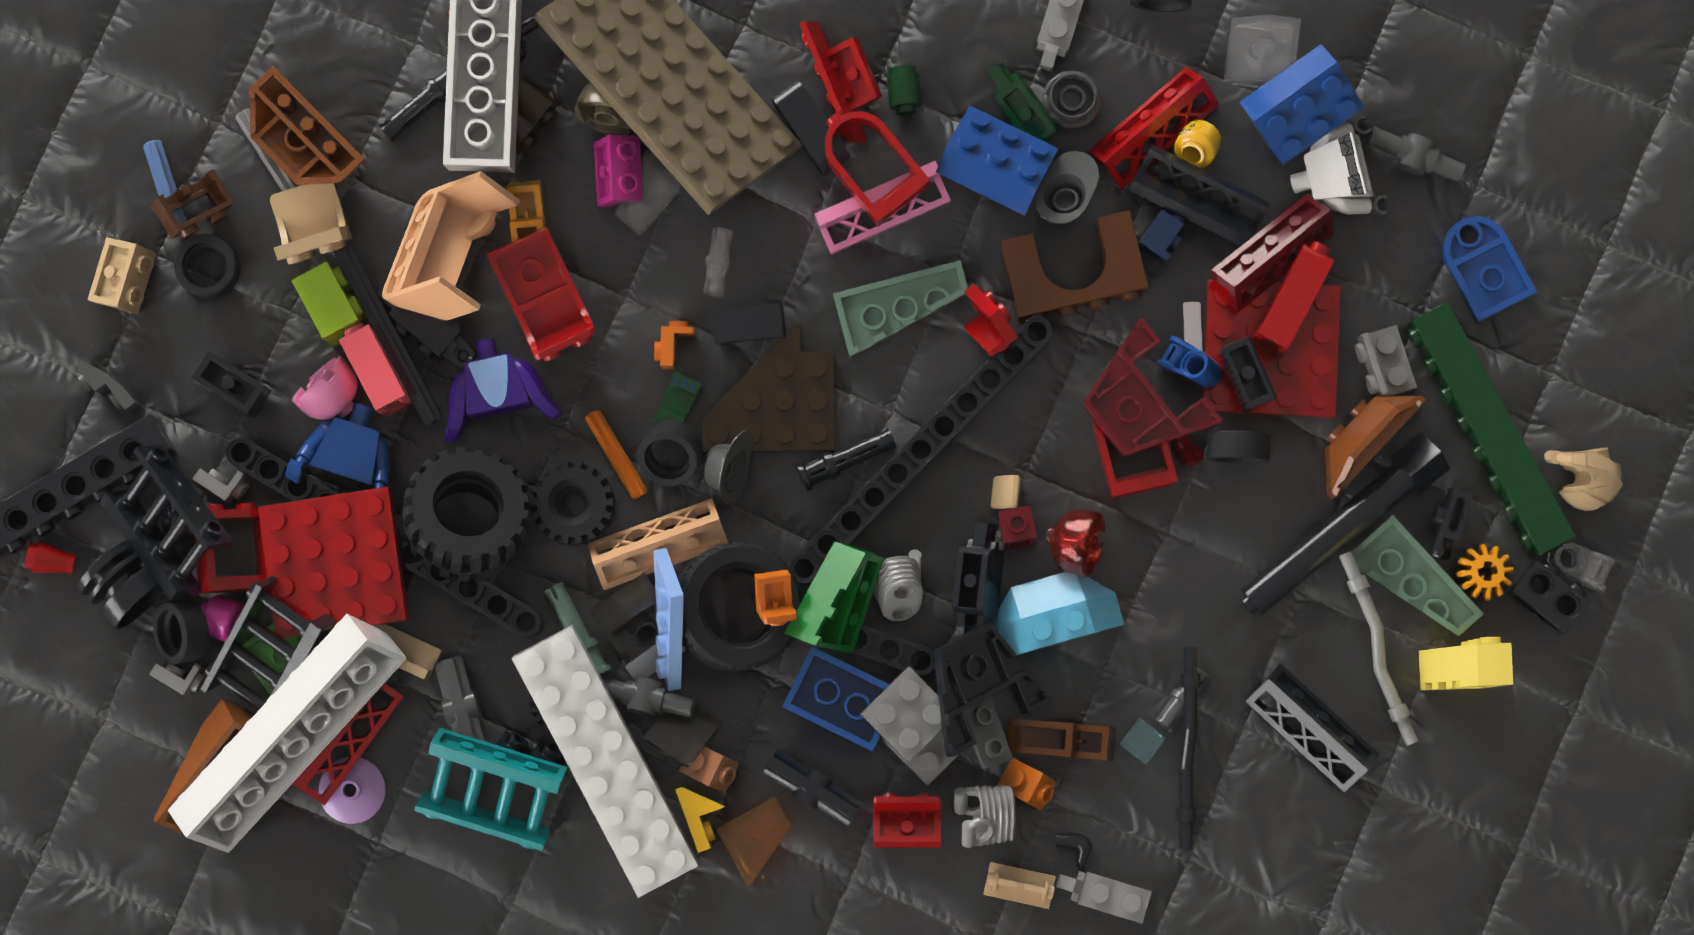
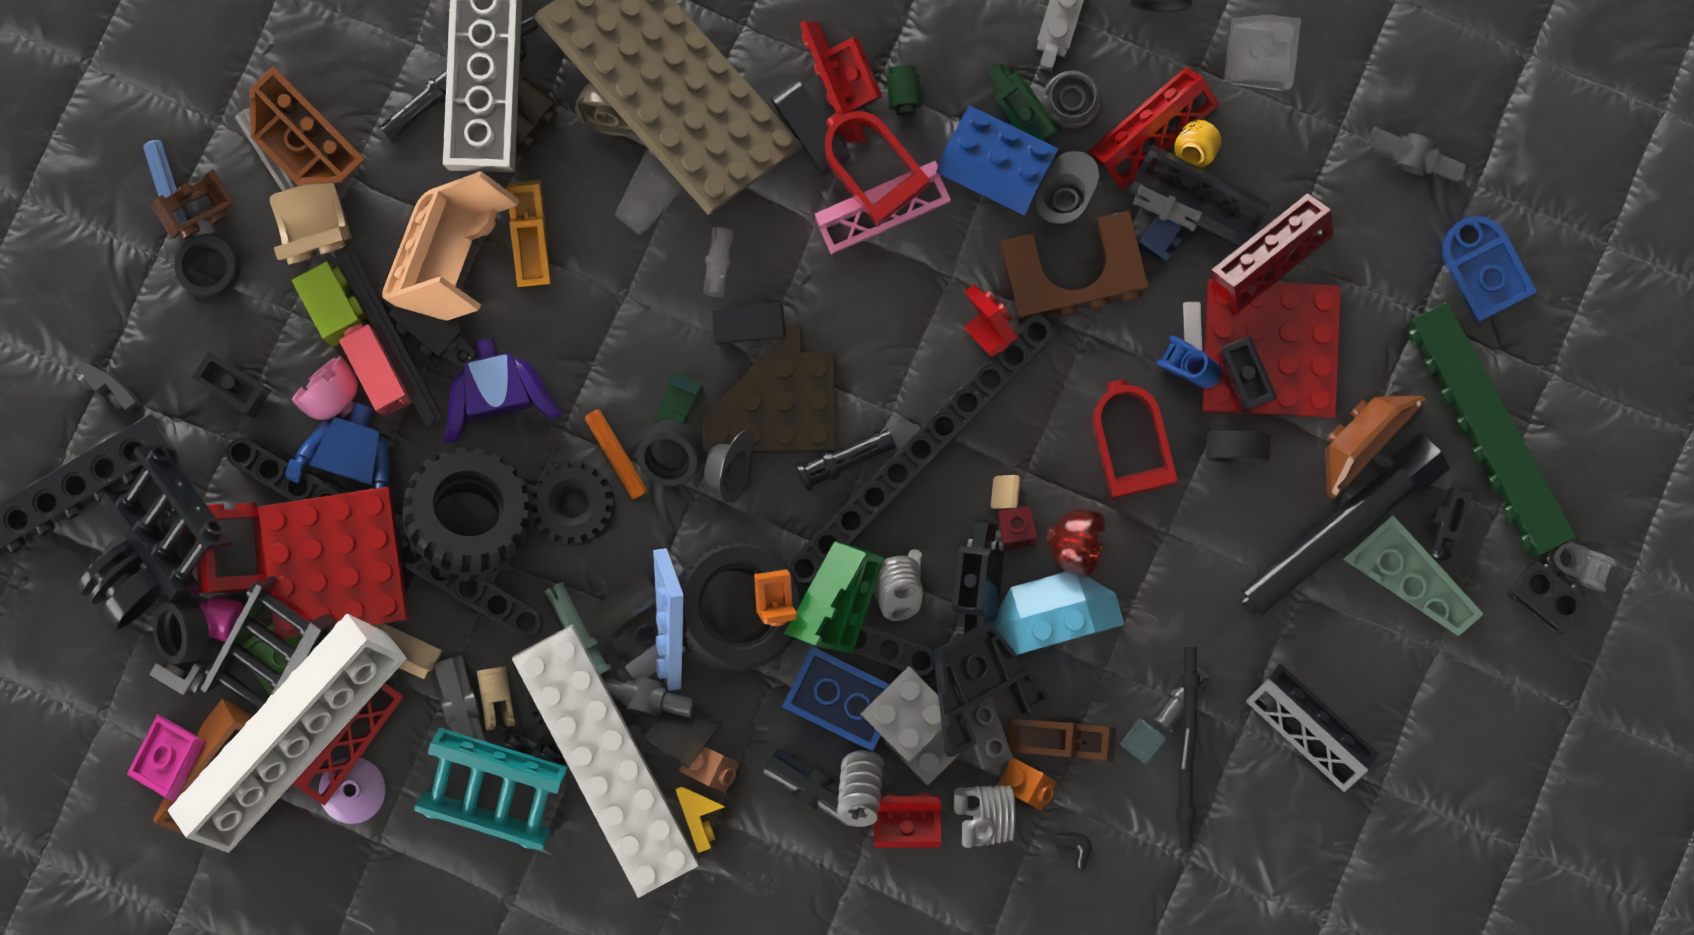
red cone [24,540,77,574] -> none
tan bracket [87,237,156,314] -> none
light grey bracket [193,468,249,504] -> none
red bracket [486,226,596,362] -> none
light nougat fence [588,498,728,590] -> none
dark pink bracket [594,135,643,208] -> none
orange bracket [654,321,696,370] -> none
clear orange wing [717,797,791,886] -> none
sand green wing [833,260,968,358] -> none
tan hinge [983,862,1056,909] -> none
light grey hinge [1056,871,1152,924] -> none
dark red wing [1082,318,1223,457] -> none
dark red piece [1171,435,1204,467] -> none
blue brick [1239,44,1365,165] -> none
red window [1252,241,1334,357] -> none
white torso [1290,115,1389,217] -> none
light grey bar [1339,551,1418,746] -> none
light grey bracket [1355,325,1417,397] -> none
light yellow wedge [1418,637,1514,691] -> none
light orange gear [1456,544,1514,601] -> none
tan helmet [1544,447,1623,511] -> none
none -> dark pink tile [127,714,206,802]
none -> tan hinge [476,666,515,731]
none -> light grey piece [837,750,884,827]
none -> dark grey pin [1133,184,1202,231]

